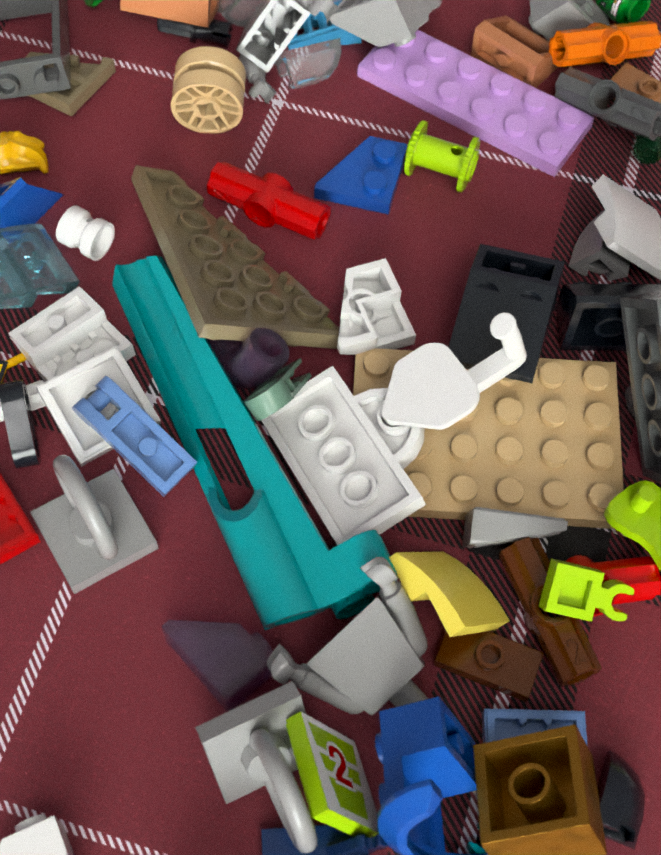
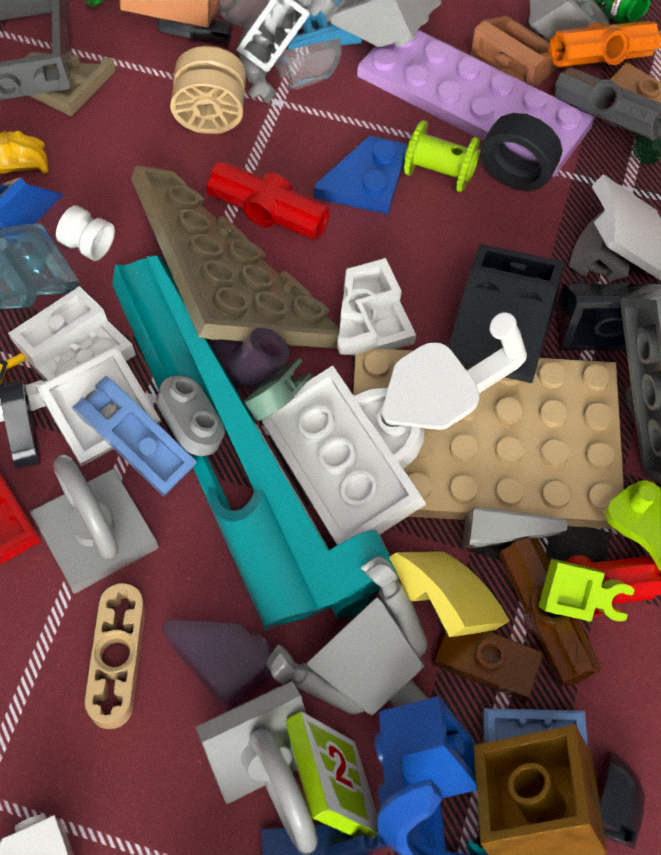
none -> tan beam [85,583,146,729]
none -> light grey plate [156,375,225,456]
none -> black tyre [480,113,563,191]

